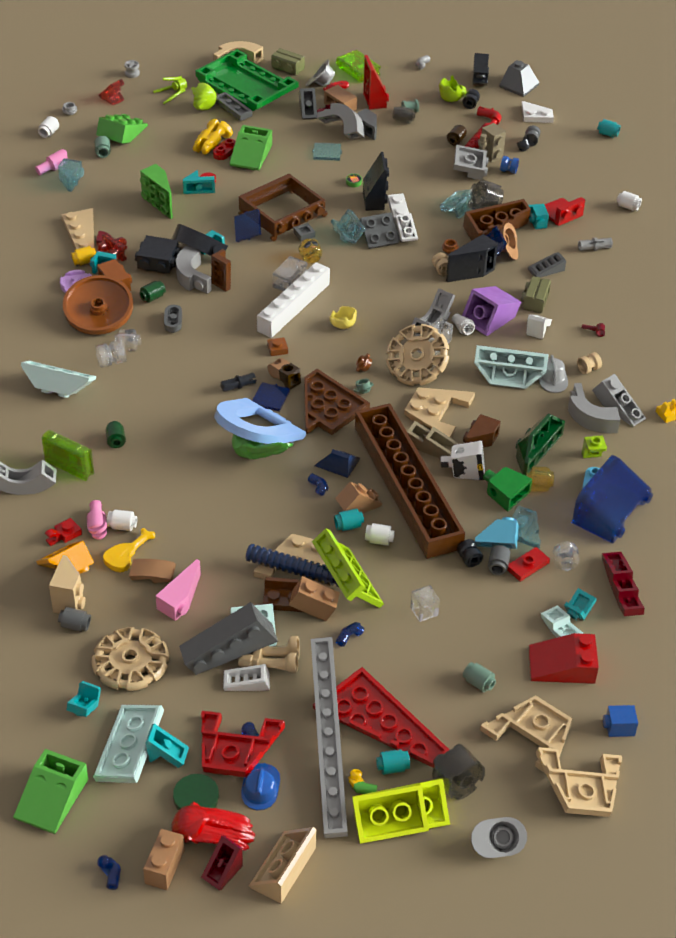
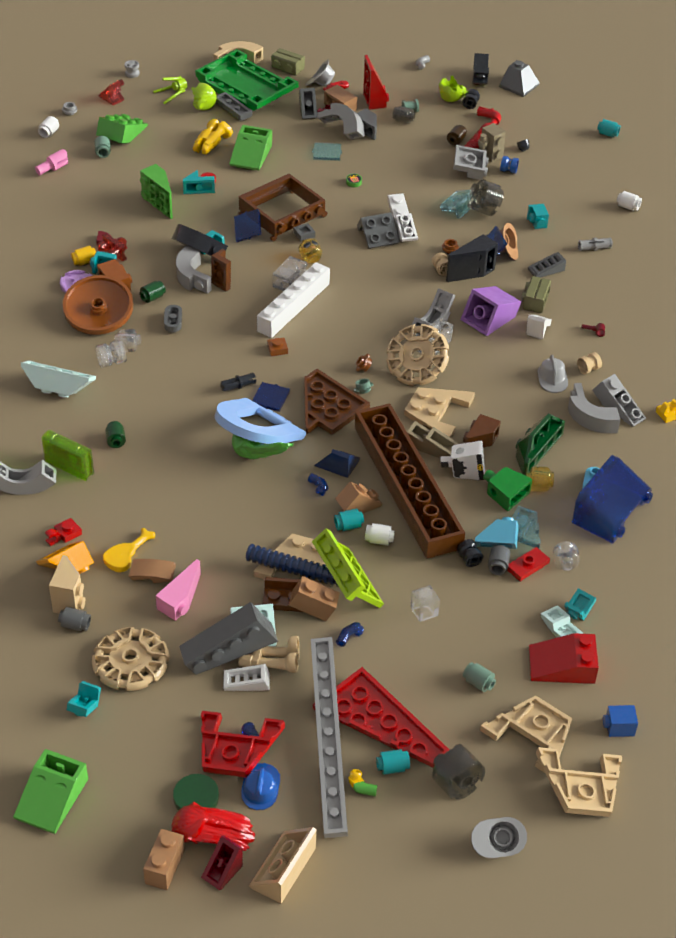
clear light blue slope [58,158,84,192] -> none
tan wing [61,208,94,250] -> none
bright pink arm [87,500,107,540] -> none
light aqua tile [93,705,164,783] -> none
clear blue arm [97,855,121,890] -> none
white brick [107,510,137,531] -> none
black brick [135,235,181,274] -> none
teal slope [145,724,189,768] -> none
red plate [213,138,236,160] -> none
dark brown leg [267,358,301,390] -> none
clear light blue bracket [330,209,366,244] -> none
light yellow hair [330,306,357,329] -> none
clear neon green piece [336,50,381,83] -> none
neon yellow slope [352,778,450,844] -> none
black slope [363,152,389,211] -> none
white cone [452,314,475,335] -> none
reddish brown wedge [463,199,531,241] -> none
light aqua wedge [474,345,549,389] -> none
white wing [521,101,554,123] -> none
dark grey wheel [523,125,541,147] -> none
red bracket [545,197,585,226] -> none
lime bracket [582,435,607,458] -> none
dark red slope [602,552,645,616] -> none

